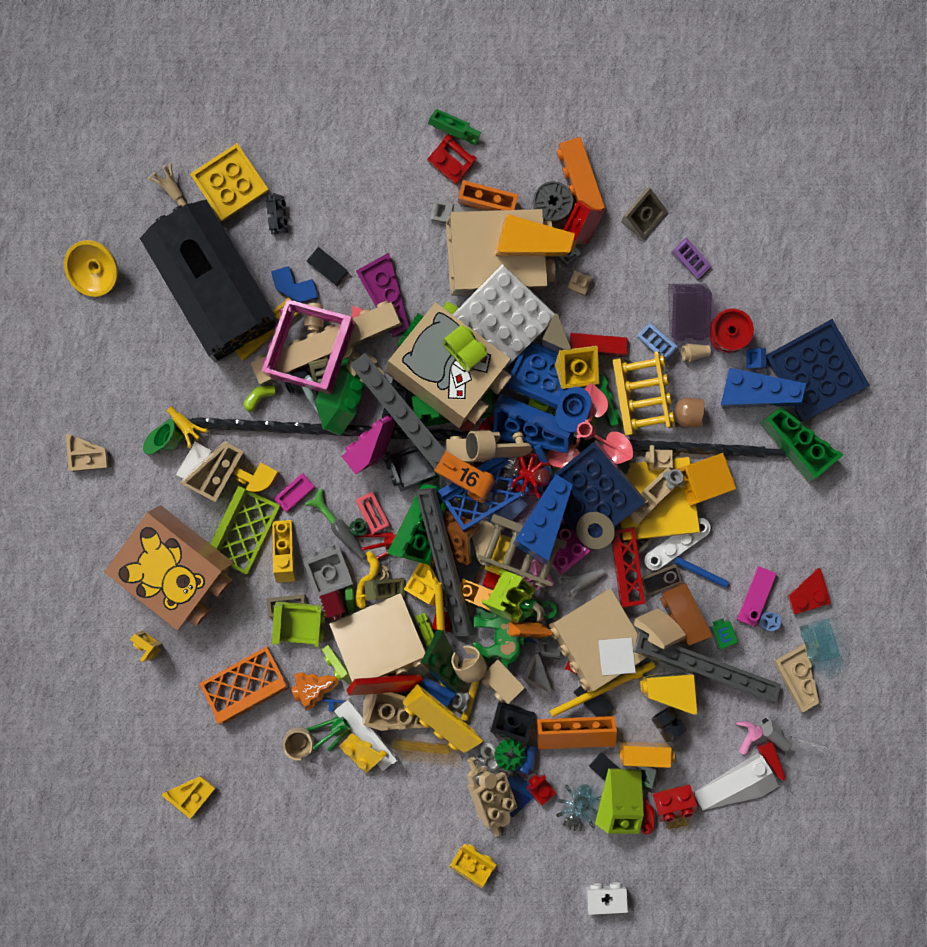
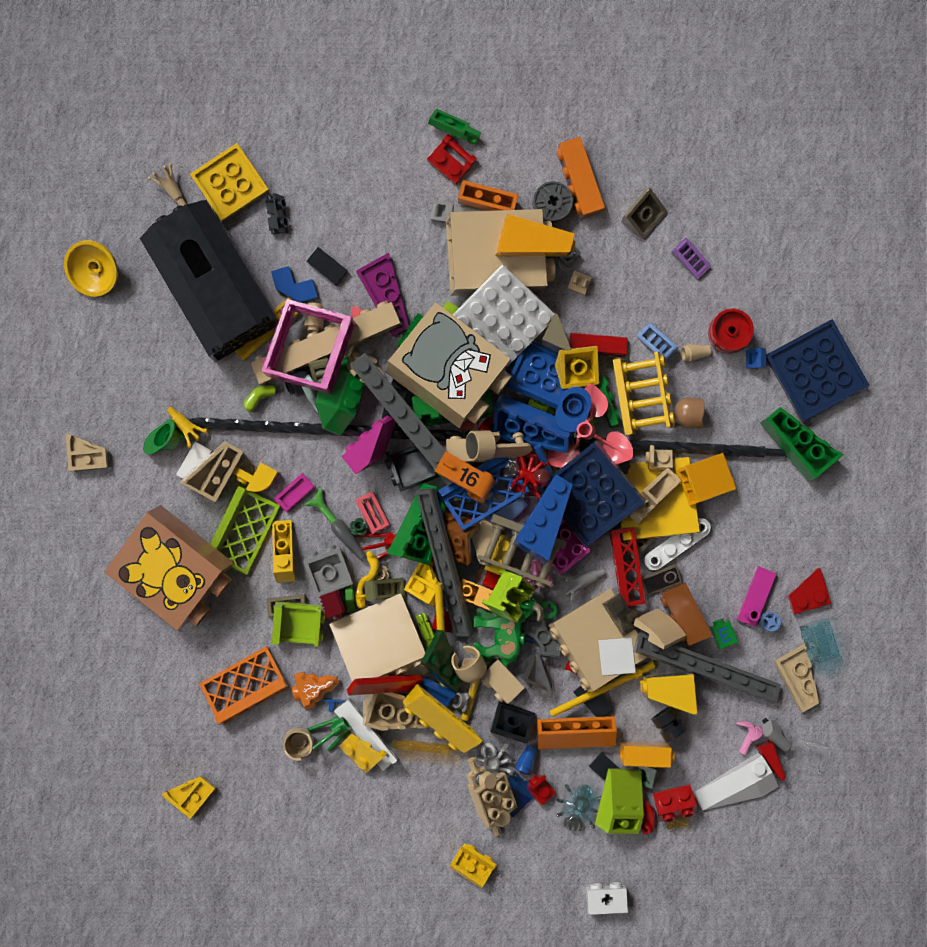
yellow bracket [130,631,162,663] -> none
lime wing [322,645,352,686] -> none
lime brick [442,324,487,372] -> none
green gear [494,739,526,771] -> none
orange slope [509,621,552,638] -> none
red panel [563,200,604,244] -> none
dark tan piece [576,512,614,549] -> none
light grey plate [663,469,685,489] -> none
clear purple slope [668,283,712,341] -> none
blue bar [673,556,729,588] -> none
blue wedge [721,368,806,408] -> none
none -> clear smoke slope [602,593,638,637]

